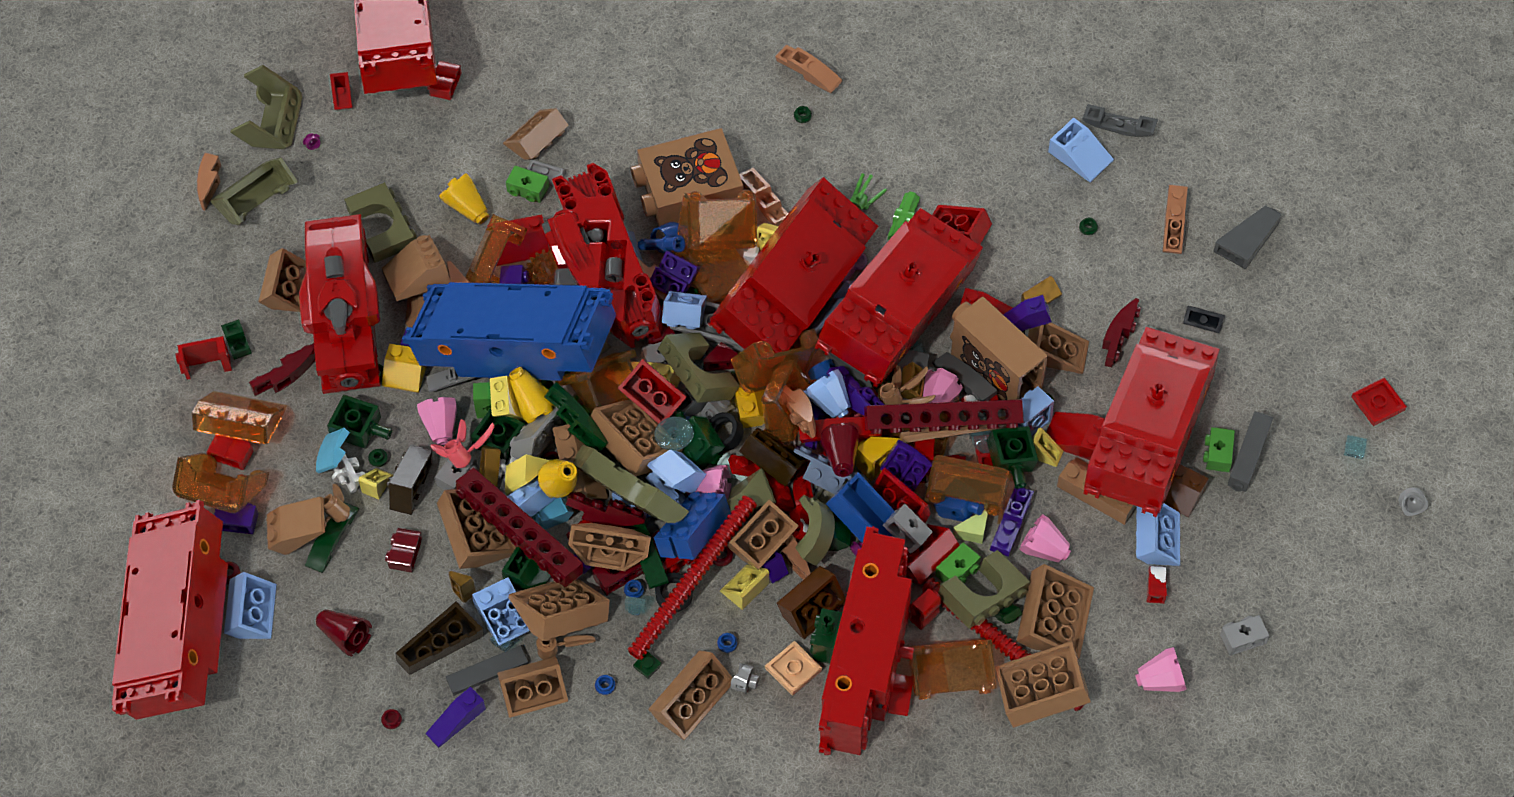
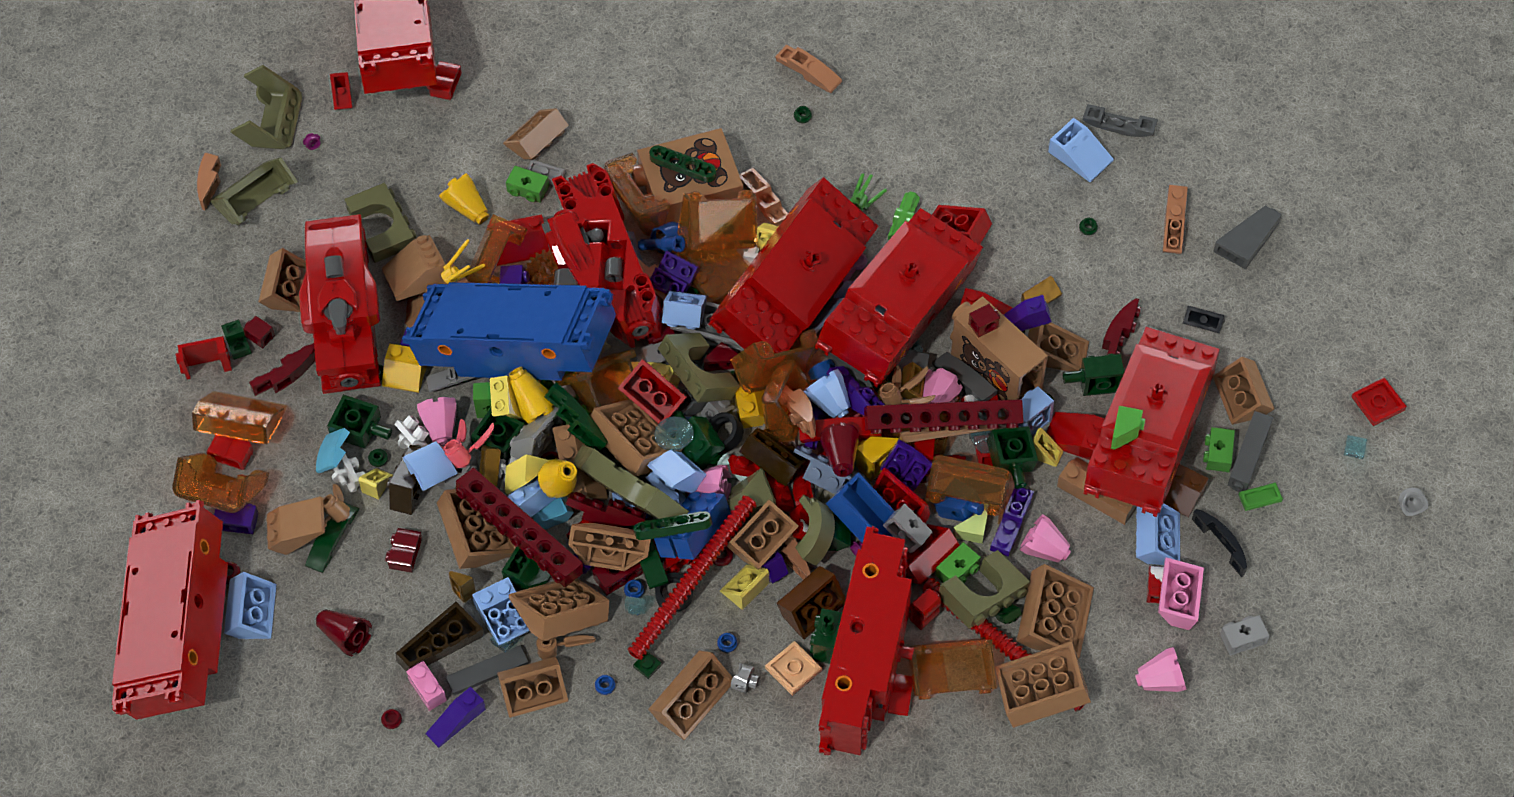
none -> dark red brick [243,316,275,349]
none -> white hips [395,415,429,449]
none -> light blue slope [402,441,458,491]
none -> bright pink brick [406,661,447,711]
none -> yellow plant [441,239,485,284]
none -> clear orange windscreen [604,152,670,236]
none -> dark green beam [633,511,712,540]
none -> dark green beam [649,145,716,182]
none -> dark red brick [968,304,1000,338]
none -> dark green brick [1062,354,1124,396]
none -> bright green slope [1111,406,1145,450]
none -> bright pink slope [1158,557,1204,630]
none -> black slope [1192,509,1247,577]
none -> medium nougat slope [1213,357,1274,425]
none -> bright green tile [1238,483,1283,511]

